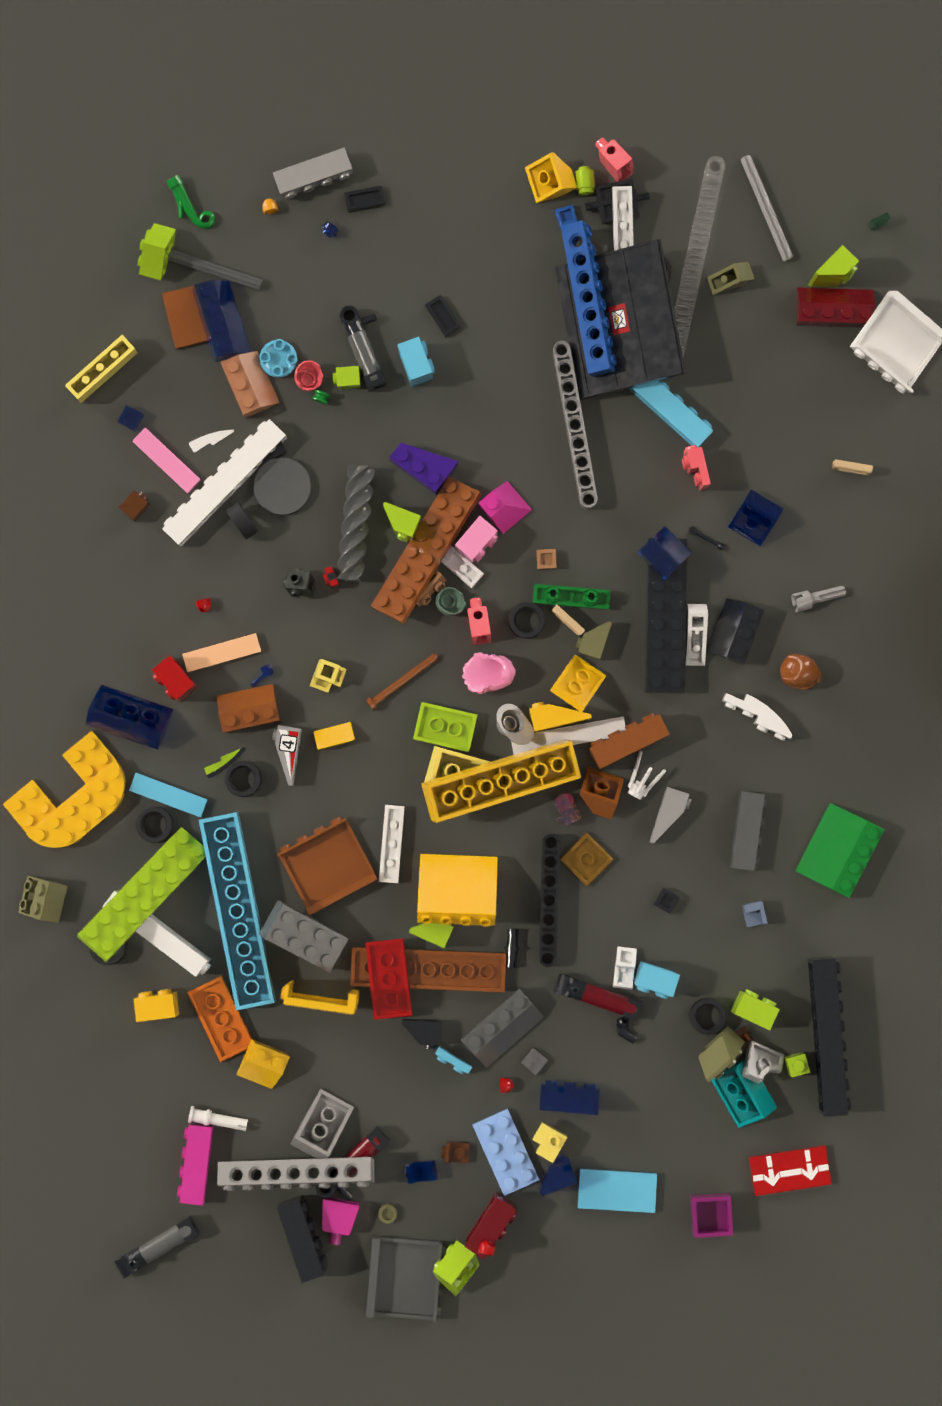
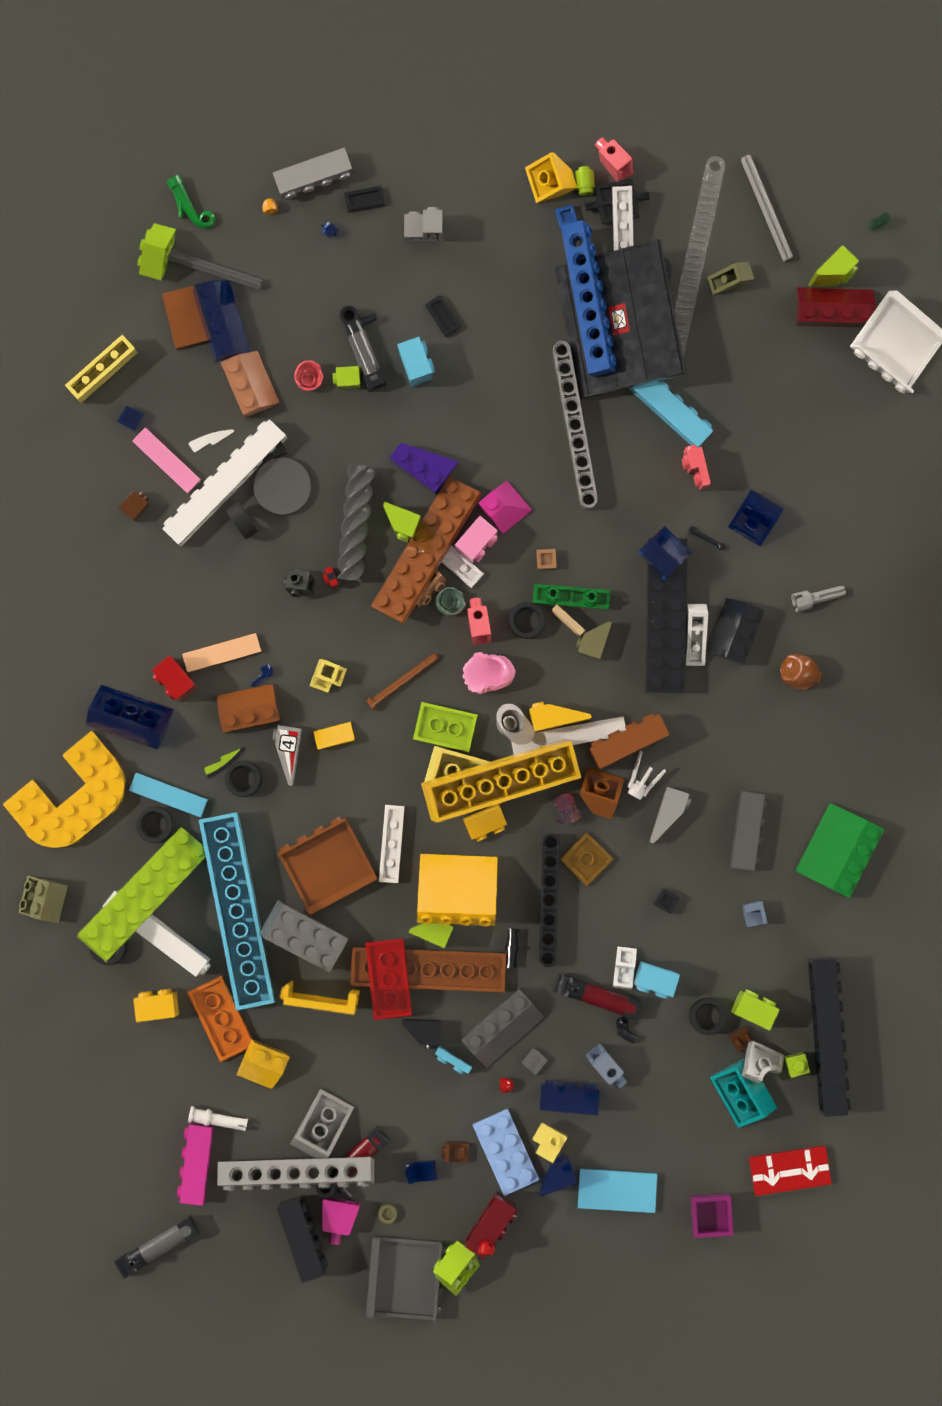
red hinge [195,597,212,612] -> none
medium azure dish [259,339,297,378] -> none
green bush [312,390,331,405] -> none
yellow tile [550,654,606,712] -> none
olive slope [698,1026,745,1082] -> none
white slope [722,693,792,741] -> none
tan tile [832,459,873,476] -> none
none -> light grey brick [404,207,443,242]
none -> yellow slope [463,804,507,842]
none -> sand blue torso [585,1043,627,1089]

